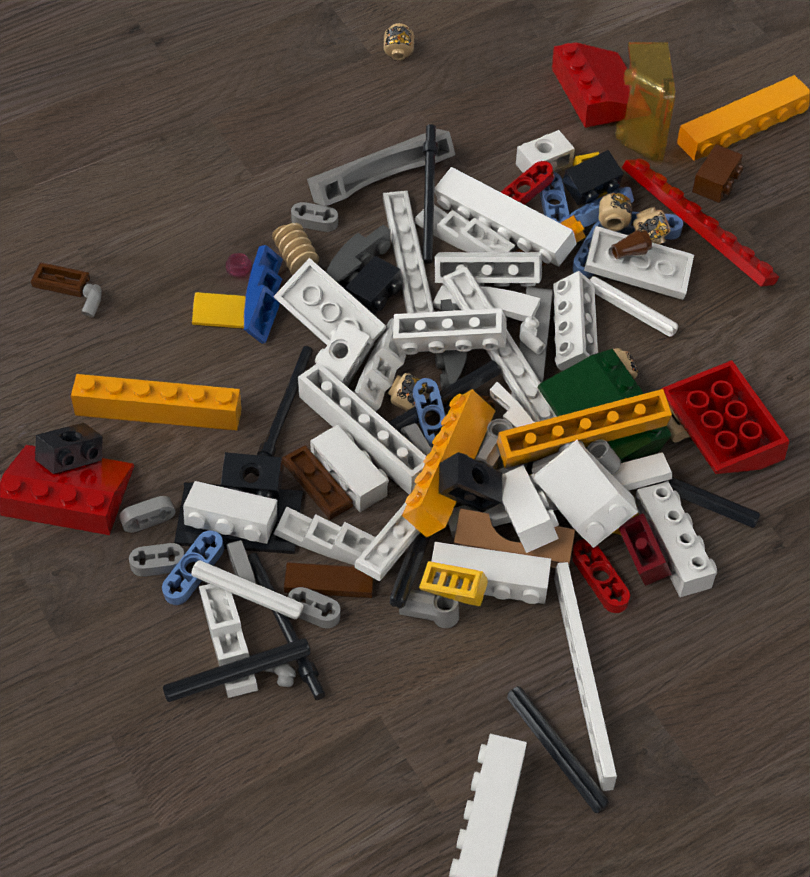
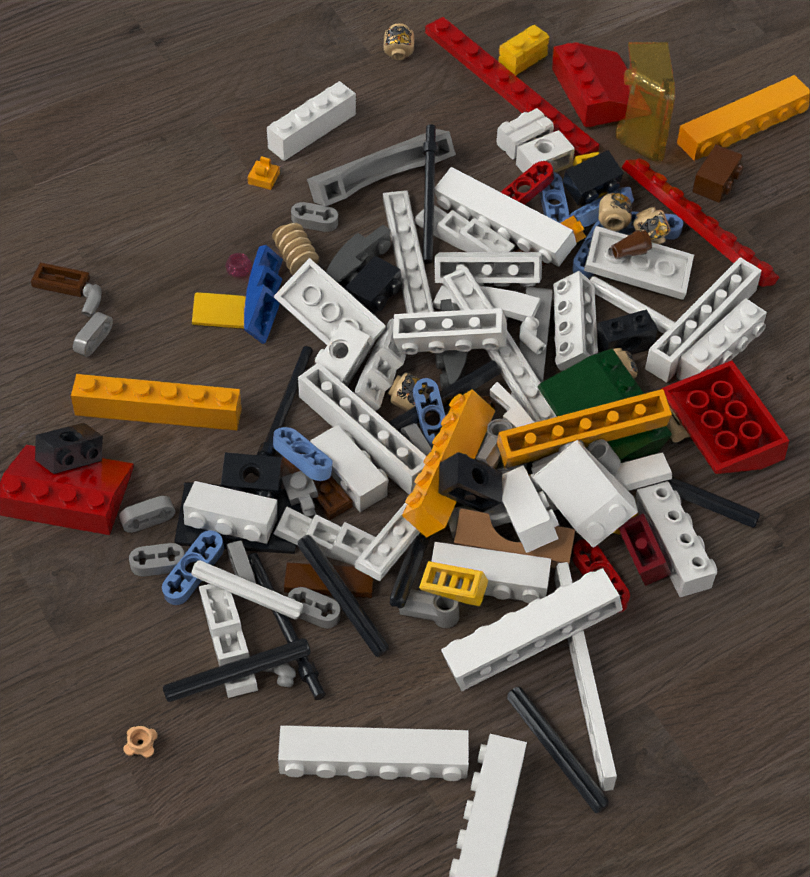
none -> light grey beam [73,312,113,357]
none -> light nougat plate [123,726,158,758]
none -> light orange tile [247,156,280,190]
none -> white brick [267,81,356,161]
none -> medium blue beam [273,427,333,481]
none -> white brick [278,726,468,781]
none -> light grey plate [281,471,318,518]
none -> black axle [298,535,389,657]
none -> red plate [425,17,600,157]
none -> white brick [441,568,623,691]
none -> white brick [496,108,554,160]
none -> yellow brick [498,25,549,76]
none -> black brick [597,309,658,355]
none -> white brick [645,257,762,383]
none -> white brick [676,298,767,380]

